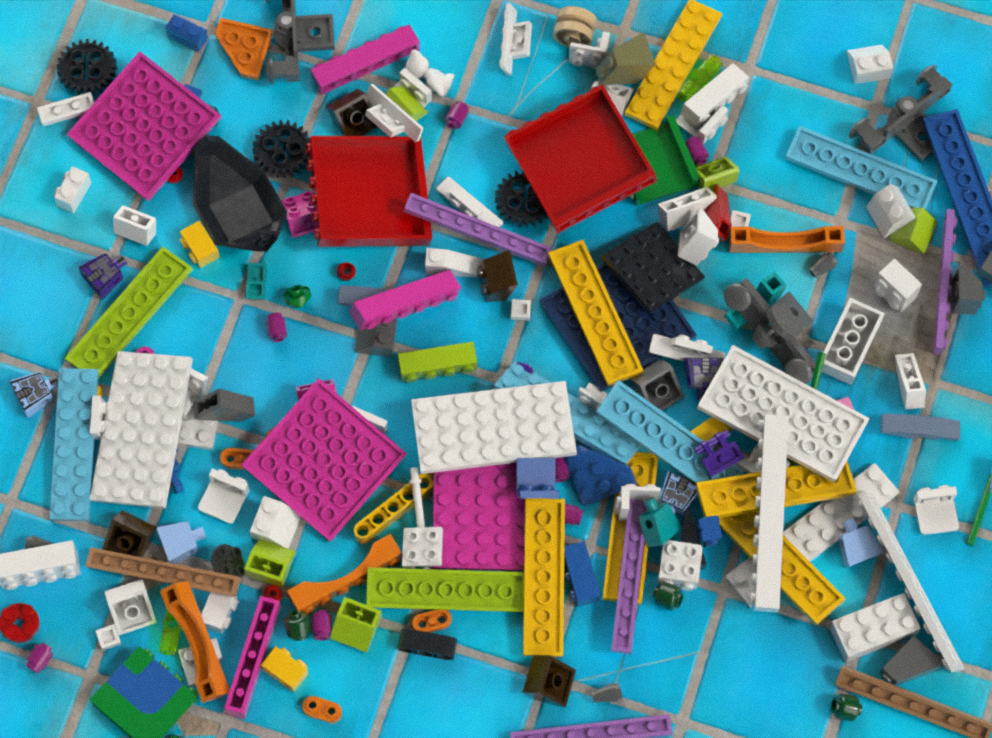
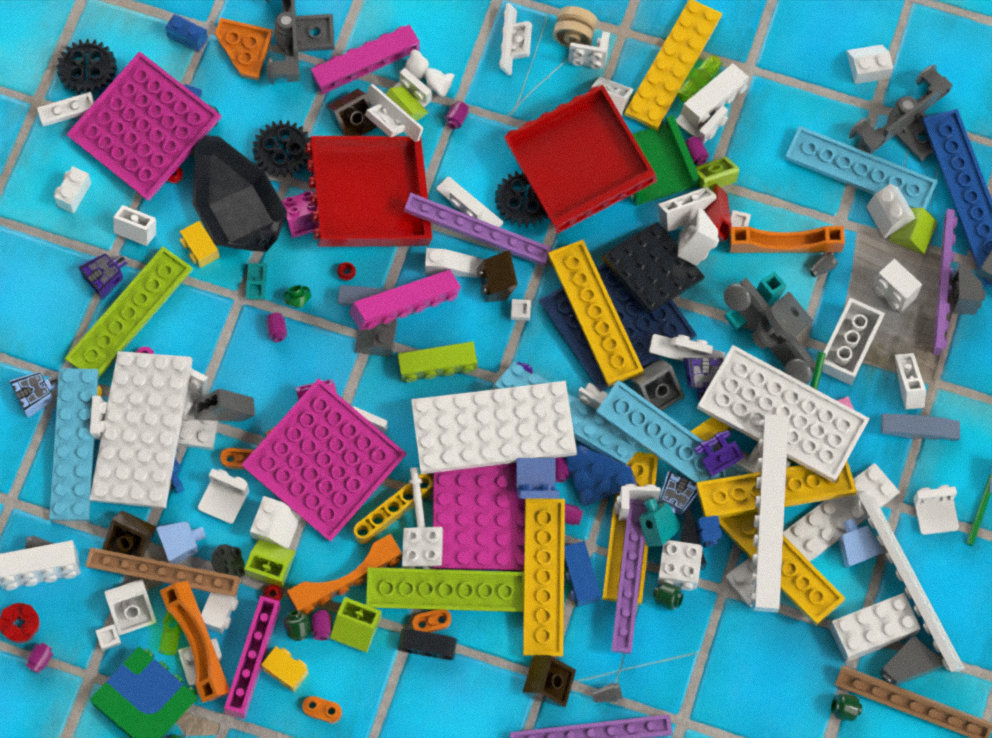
olive slope [596,33,655,85] -> none

